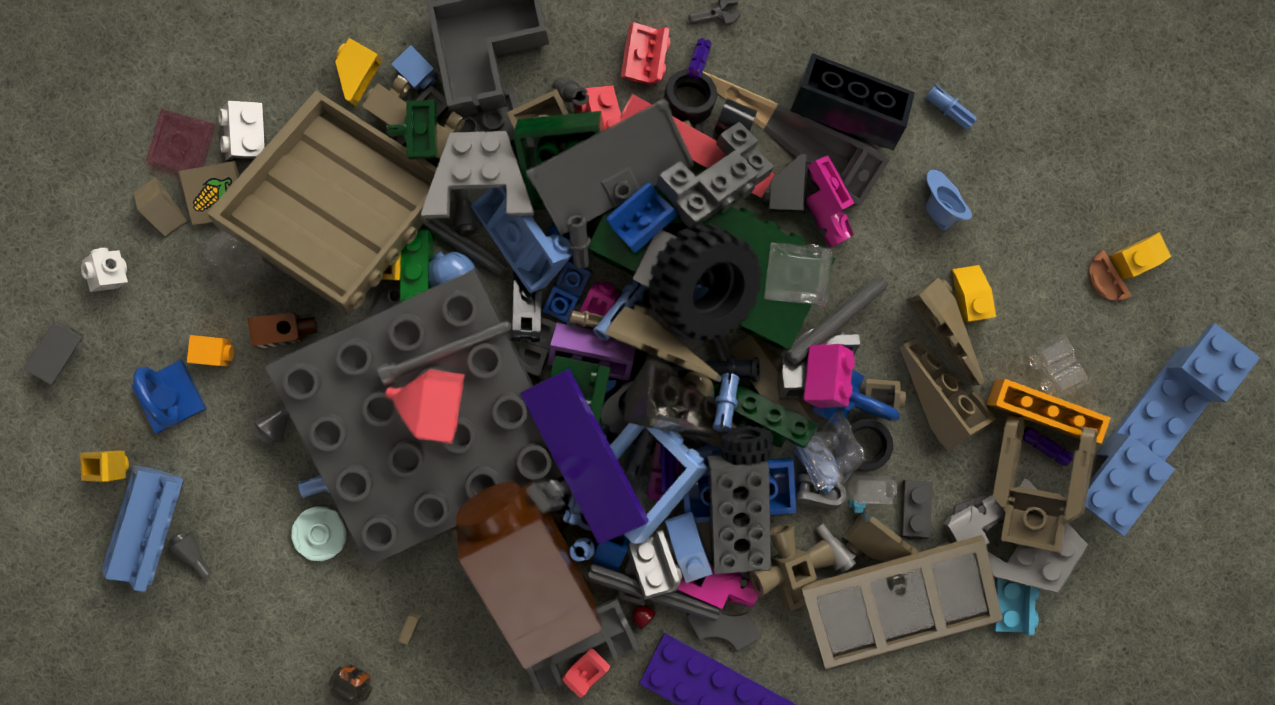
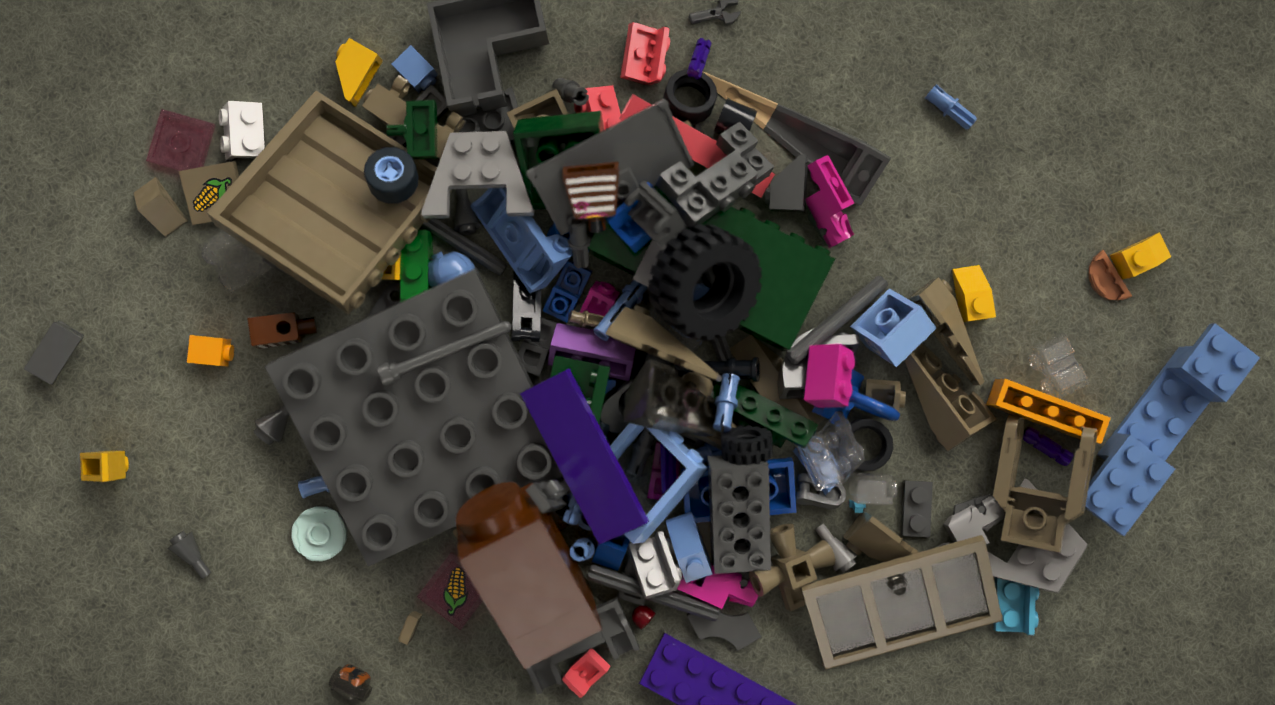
white brick [81,248,128,292] -> none
medium blue brick [101,465,183,592] -> none
blue tile [131,360,207,434] -> none
coral piece [385,369,465,443] -> none
clear slope [764,243,833,306] -> none
black brick [790,53,915,151] -> none
medium blue piece [926,170,972,231] -> none
none -> black wheel [364,147,418,204]
none -> clear pink tile [417,552,483,630]
none -> reddish brown torso [562,162,619,233]
none -> dark grey hinge [625,181,686,248]
none -> light blue brick [850,288,936,367]

